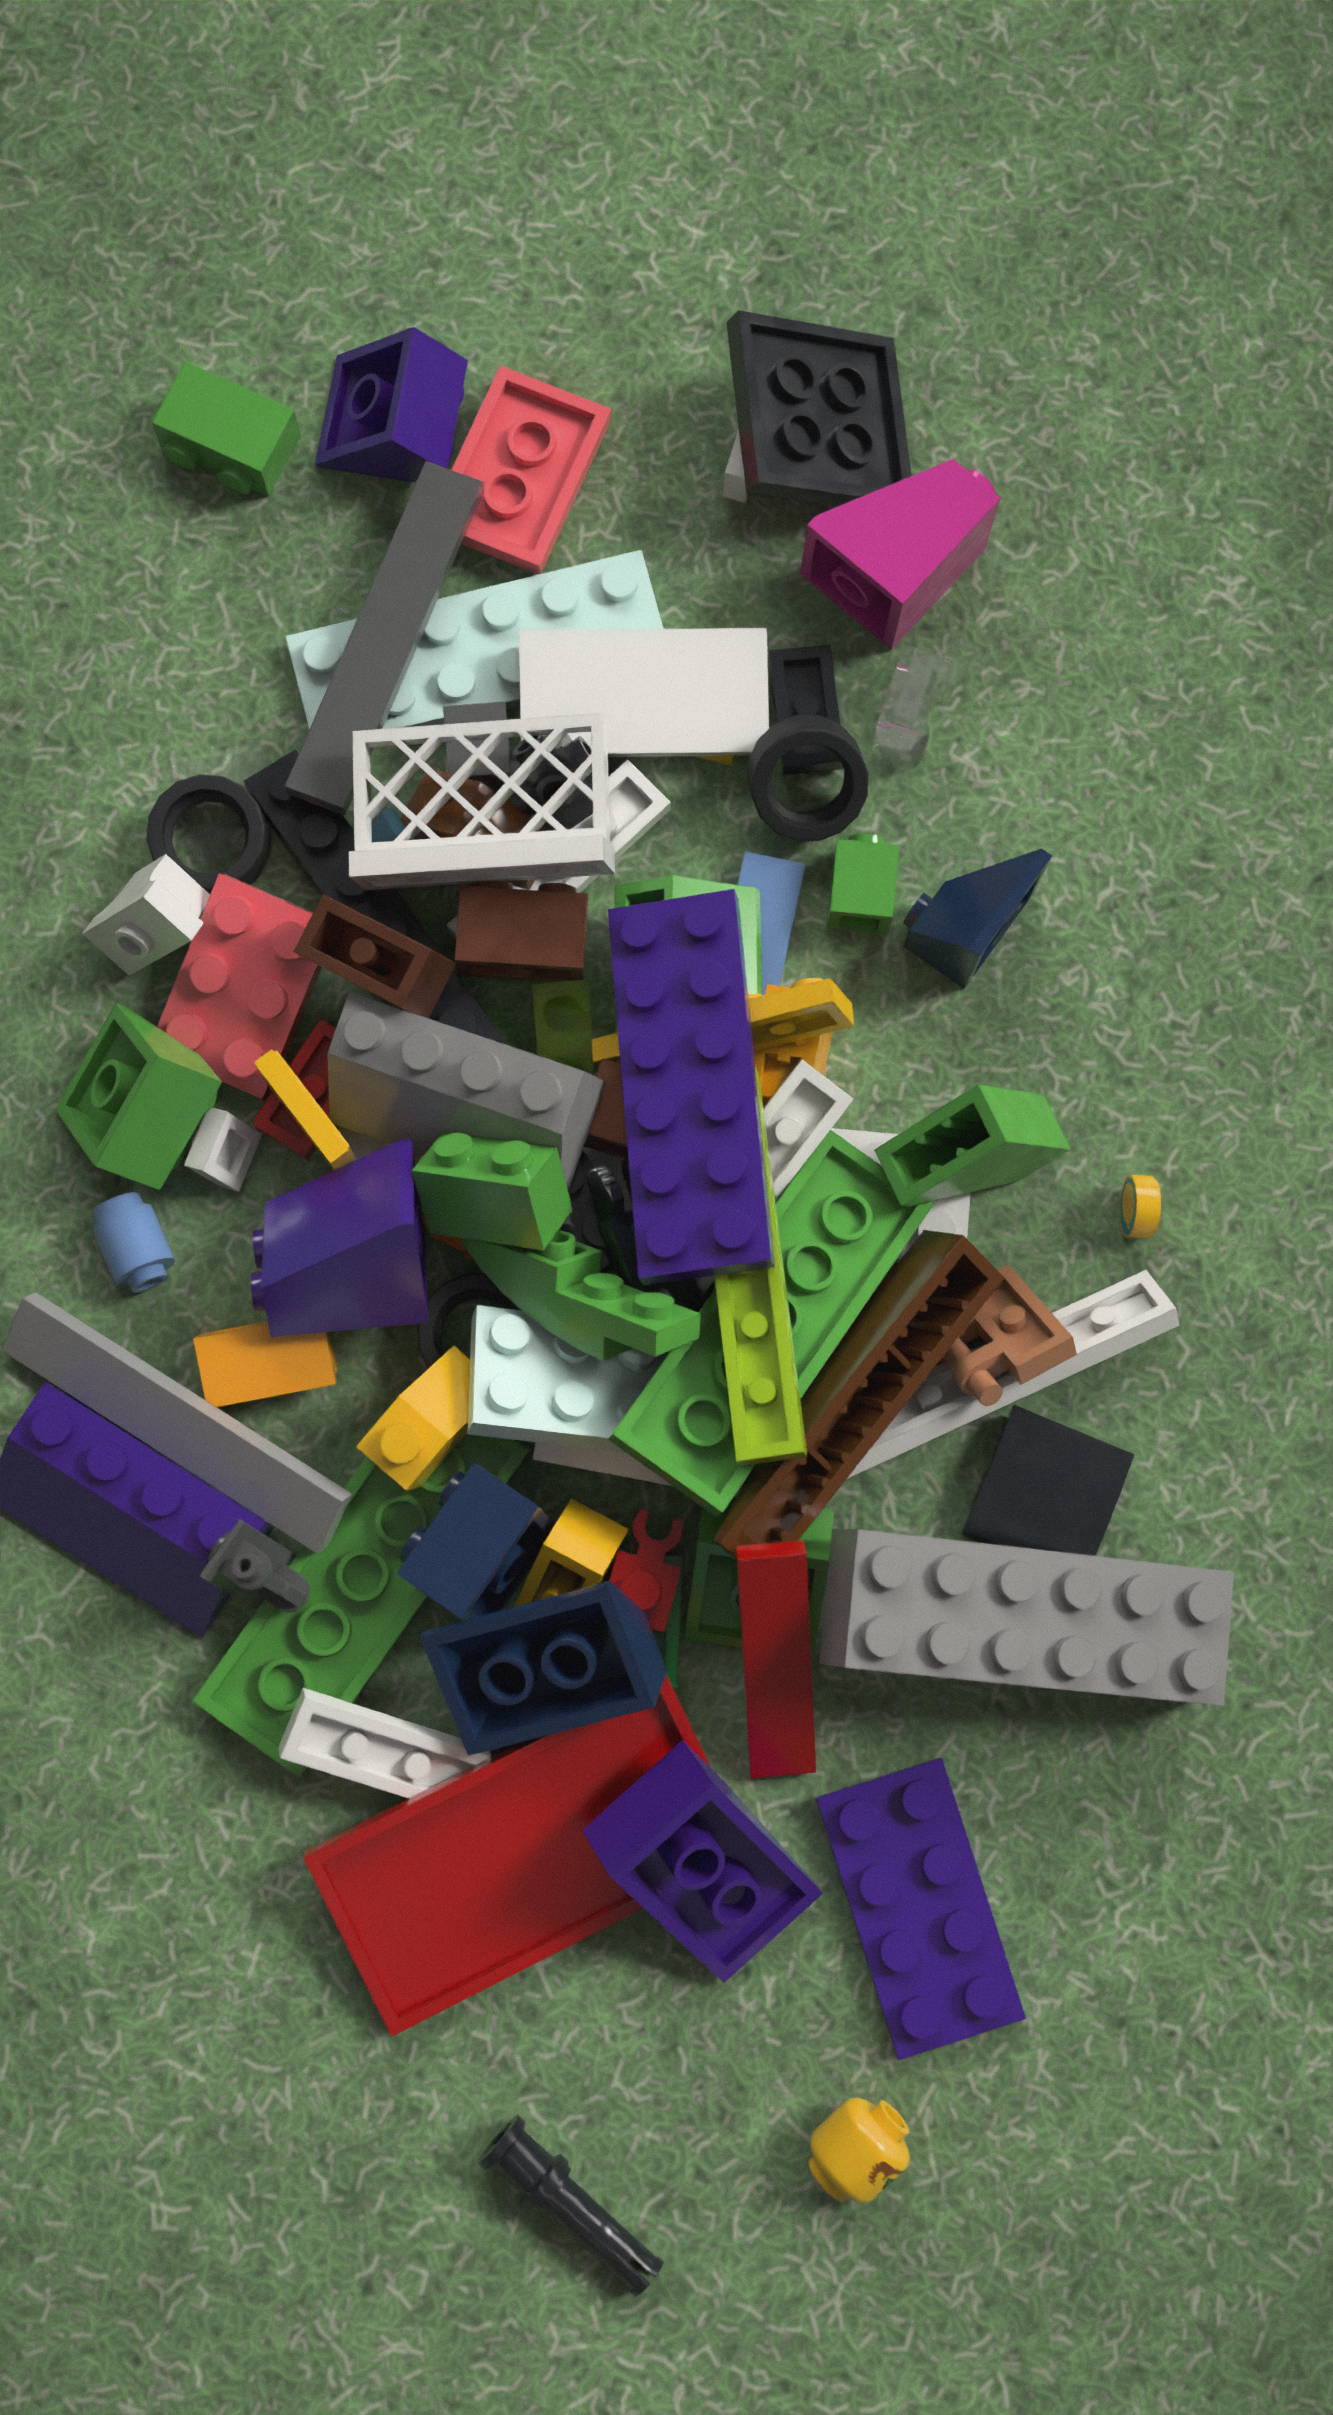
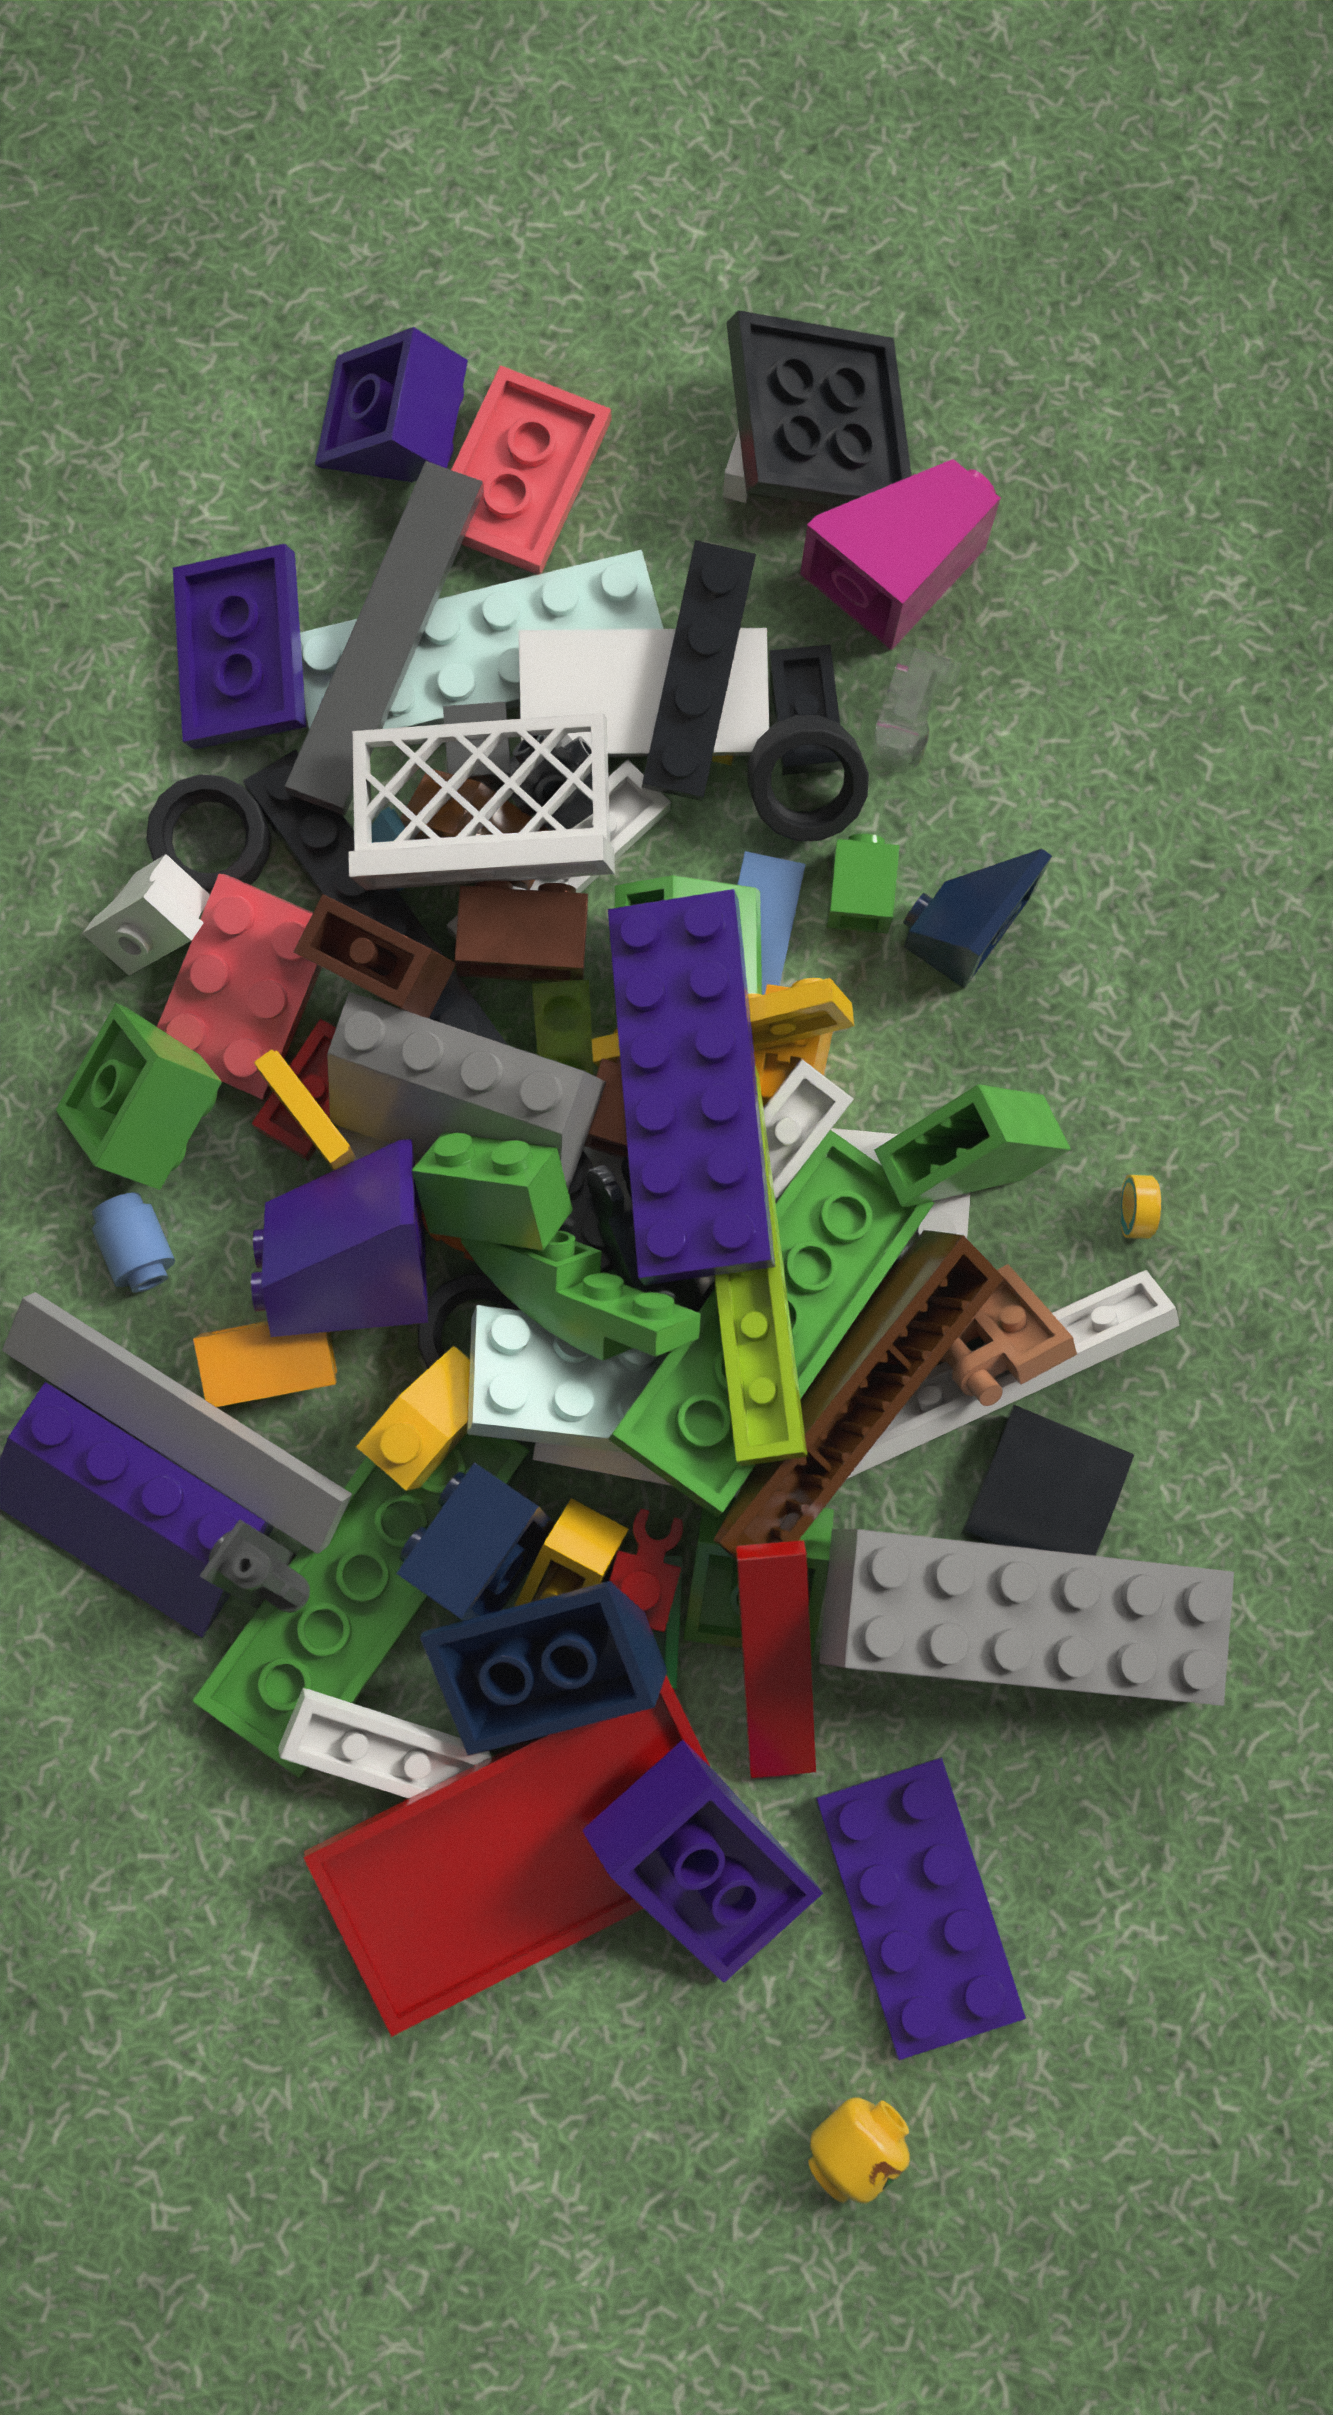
bright green brick [152,361,301,496] -> none
white plate [184,1108,263,1192] -> none
black pin [478,2115,664,2297] -> none
none -> dark purple plate [173,543,307,749]
none -> black plate [641,540,756,801]

